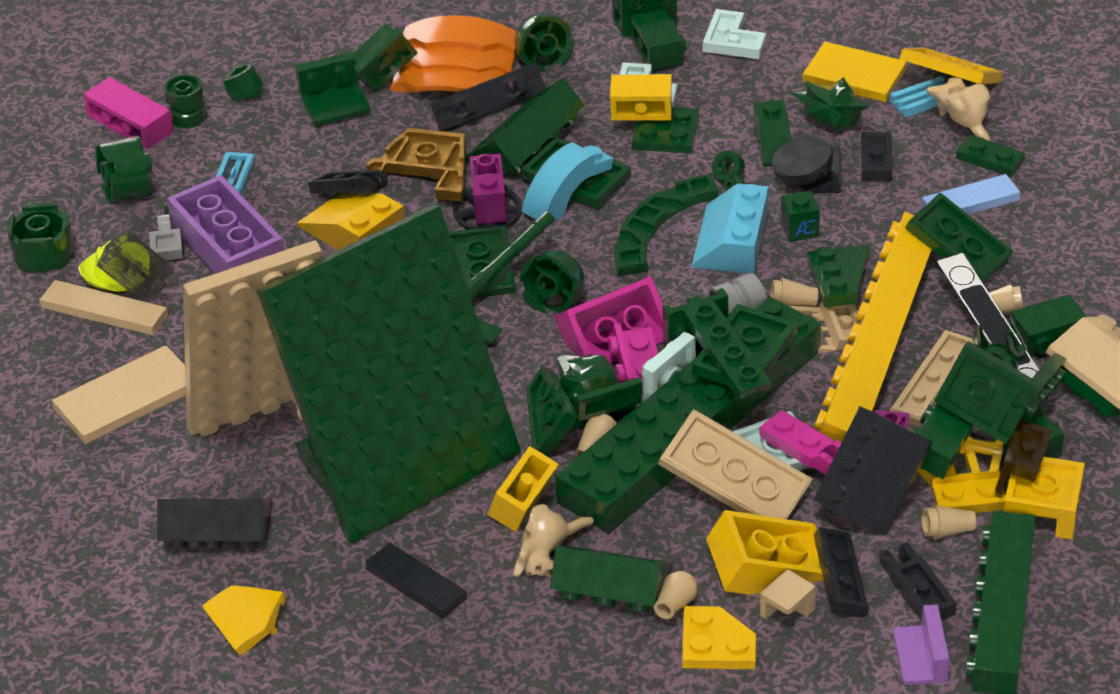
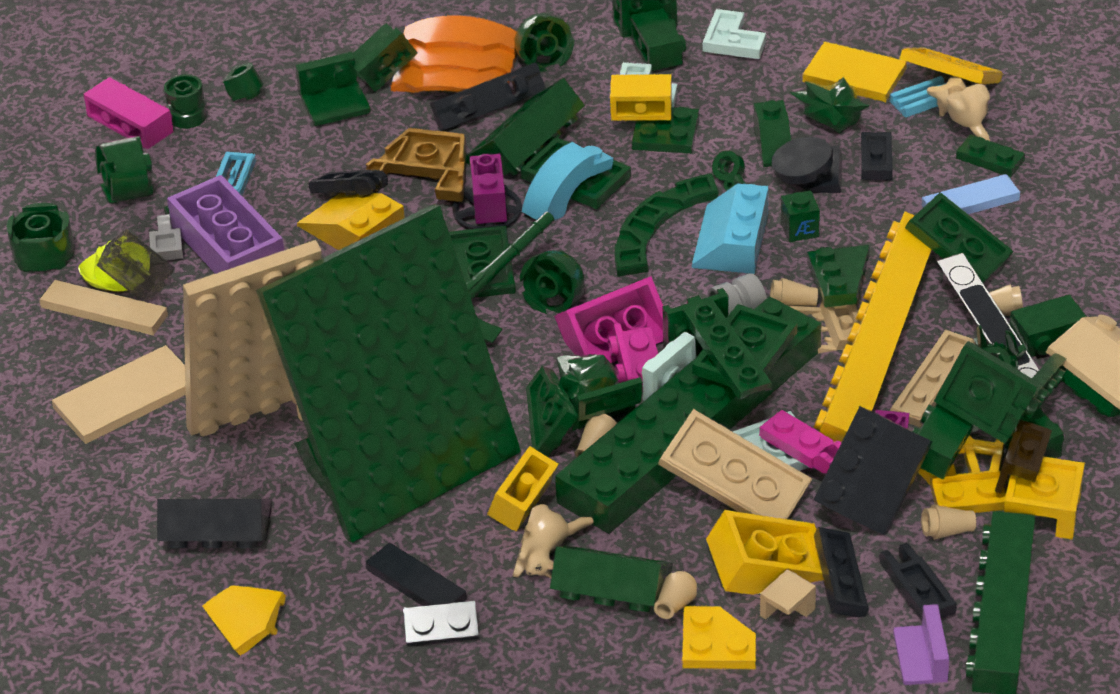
none -> plate [403,601,479,646]

